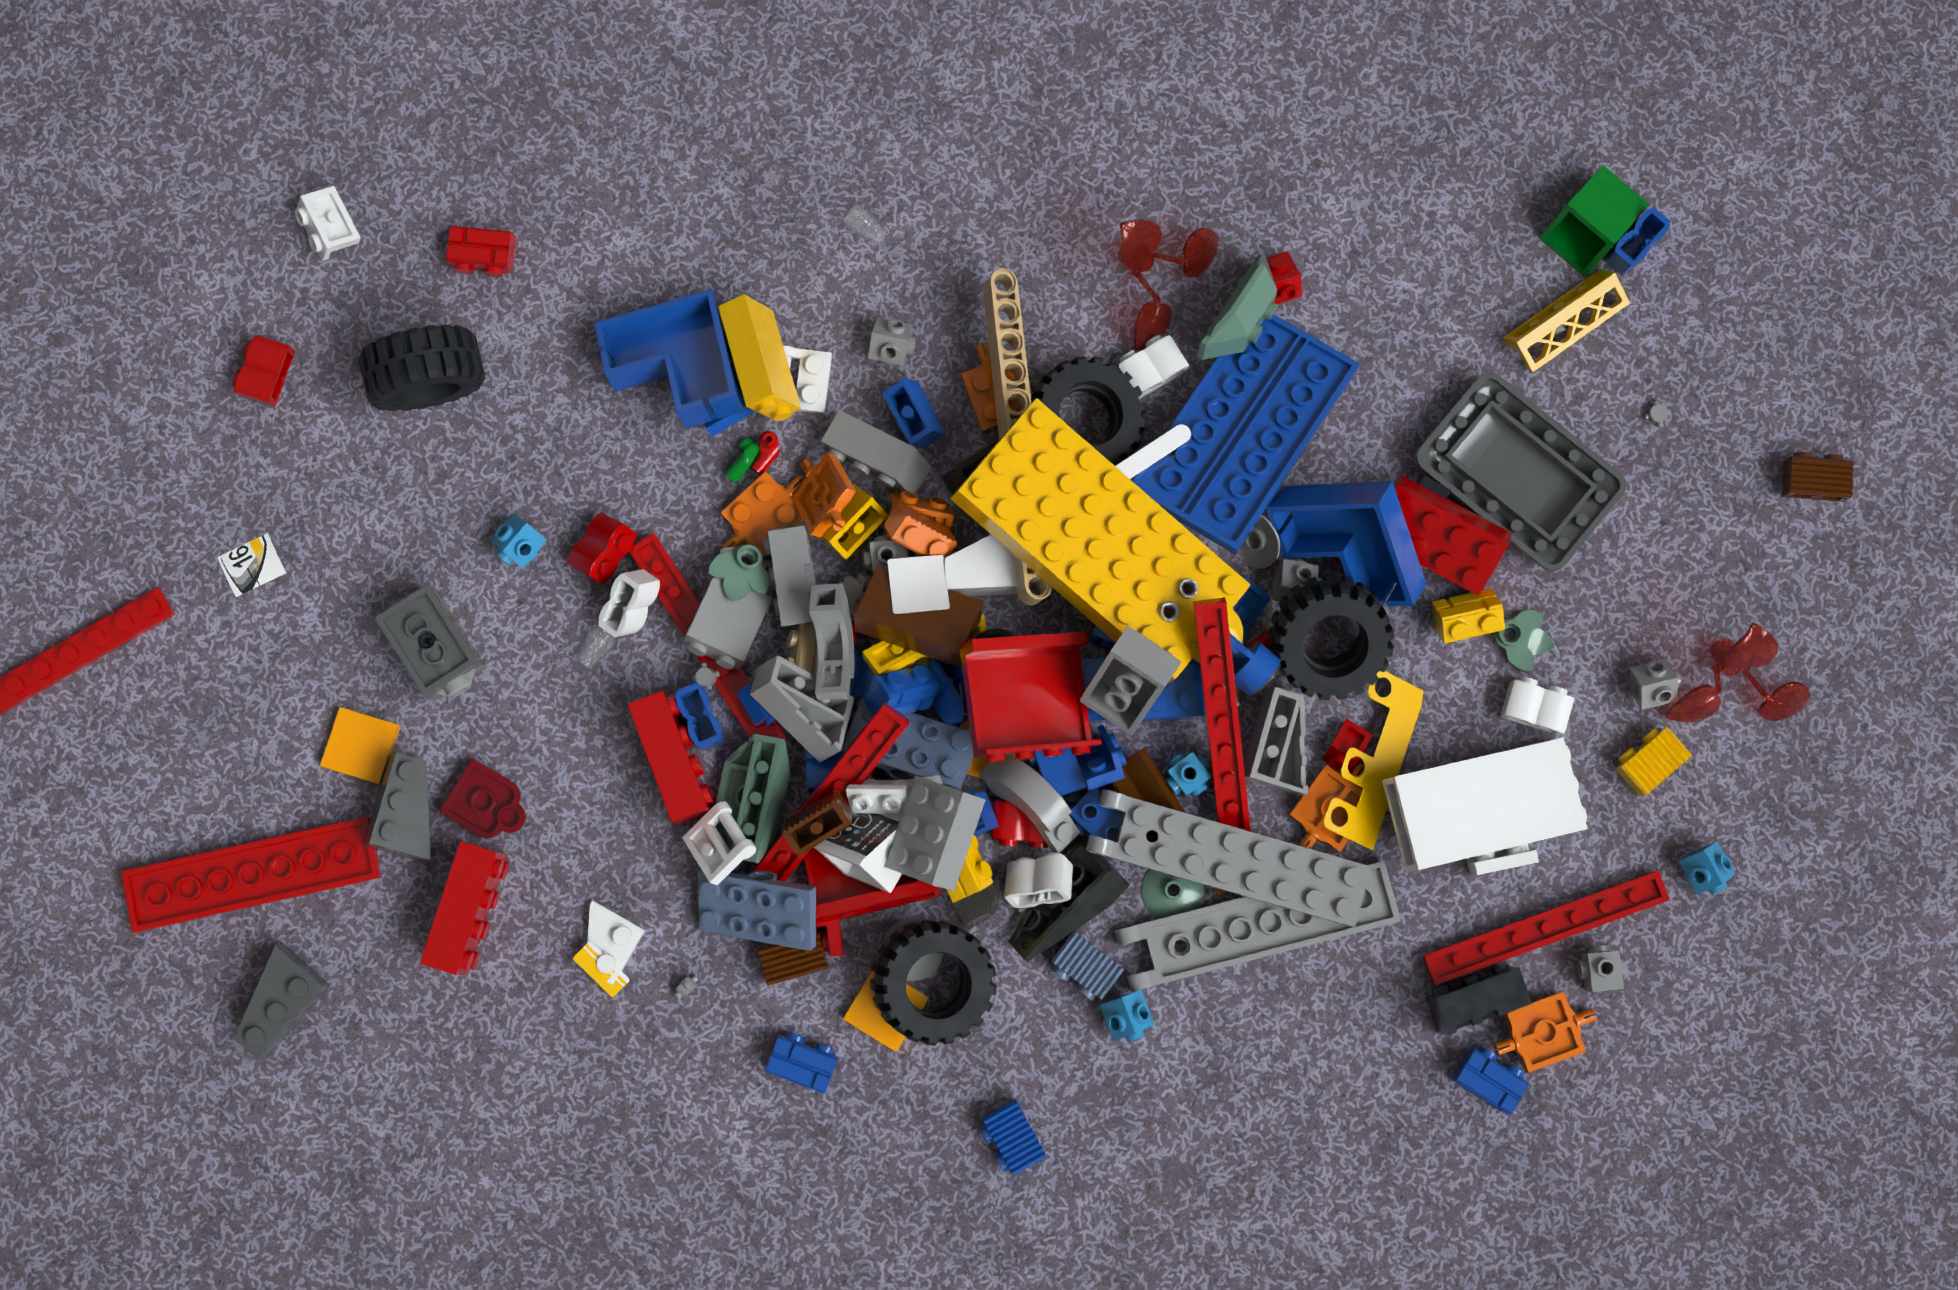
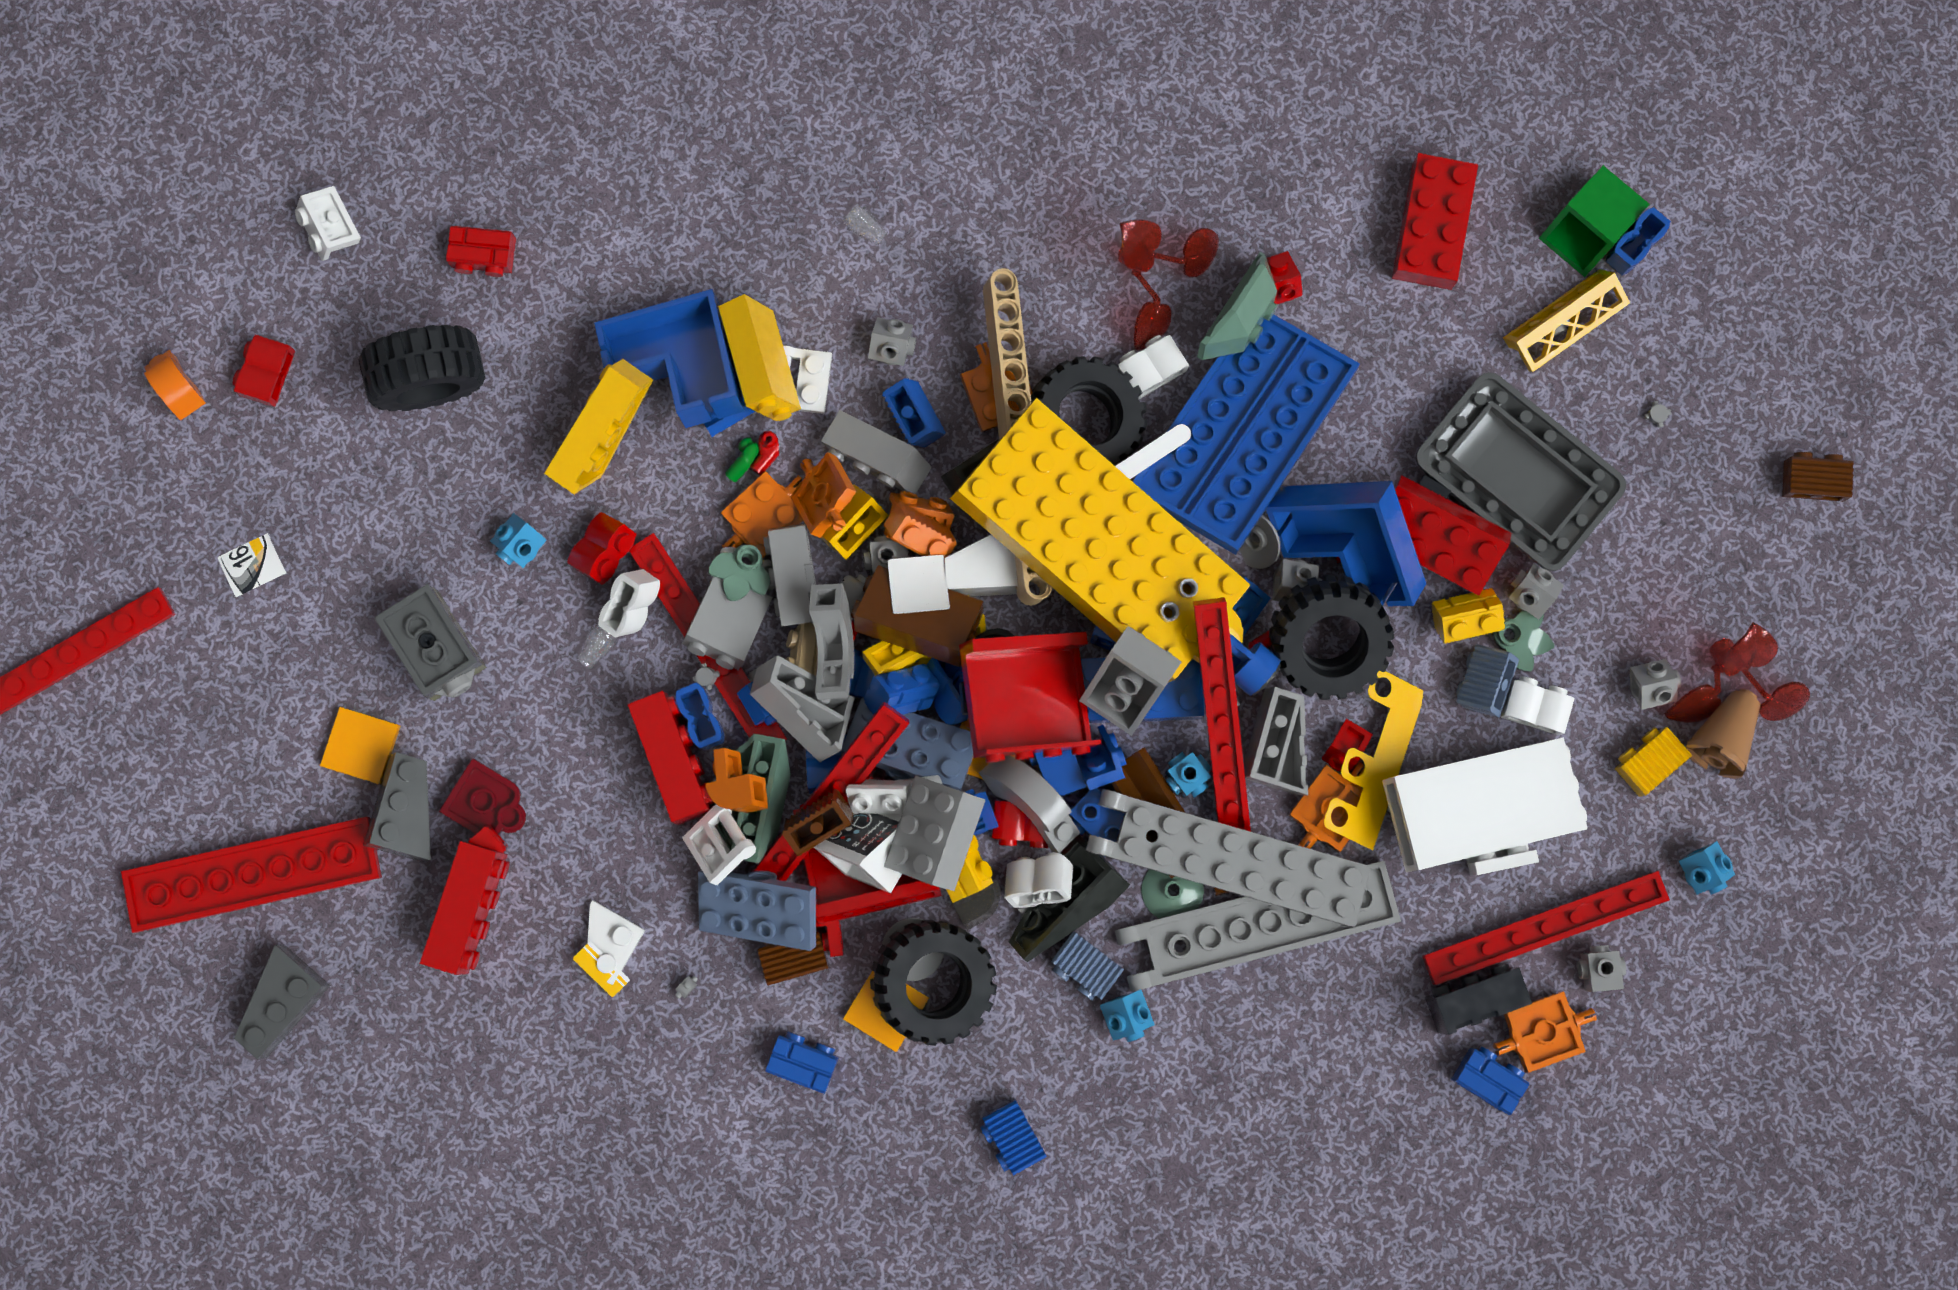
none -> orange brick [144,349,206,421]
none -> red slope [467,824,508,853]
none -> yellow wedge [544,359,653,495]
none -> orange brick [705,748,768,813]
none -> red brick [1392,153,1478,290]
none -> sand blue brick [1456,644,1519,718]
none -> light grey brick [1509,563,1564,620]
none -> medium nougat cone [1686,689,1761,779]

